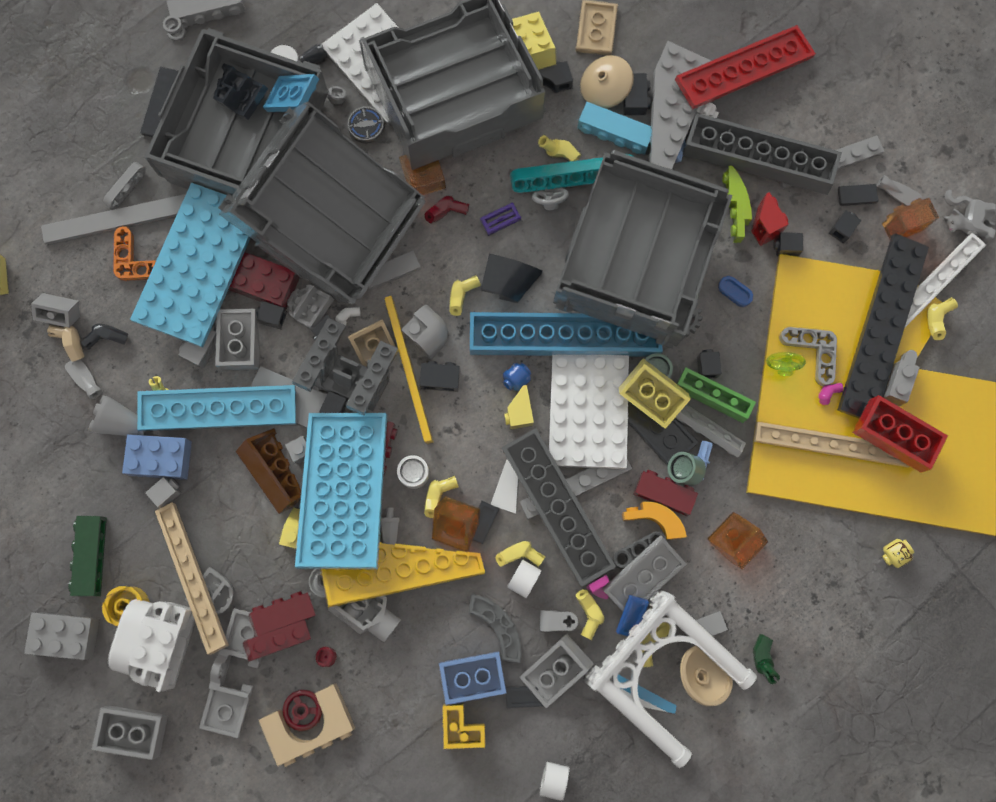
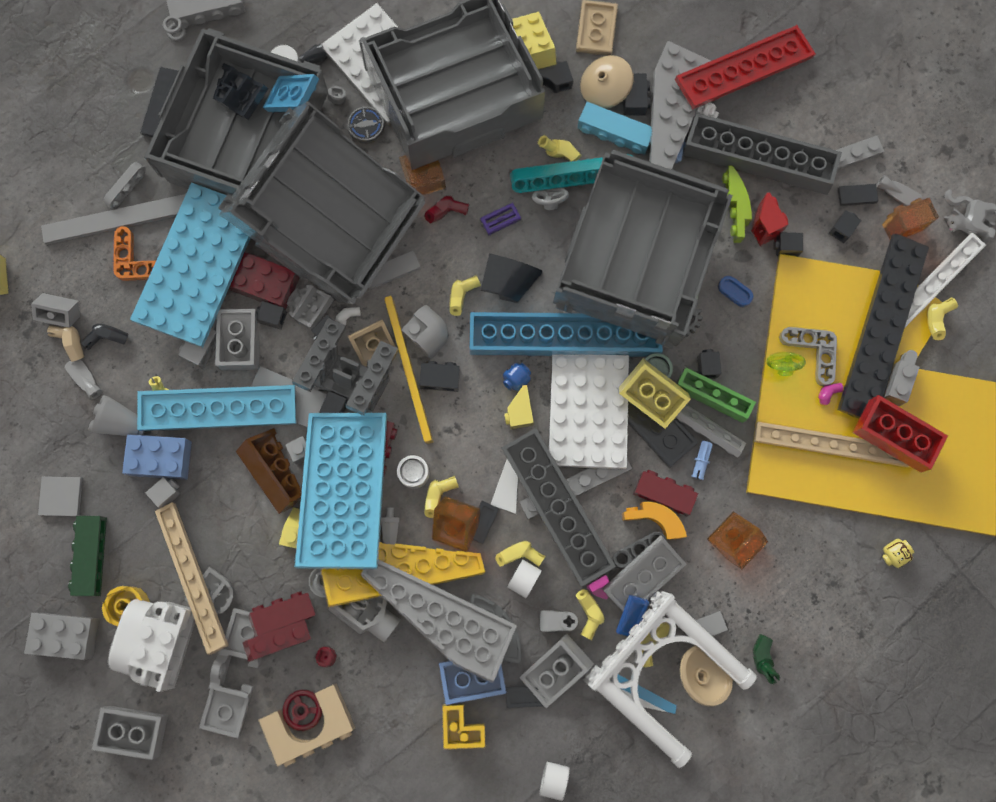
sand green piece [668,452,706,486] -> none
none -> light grey tile [38,476,83,516]
none -> light grey wing [361,559,517,683]

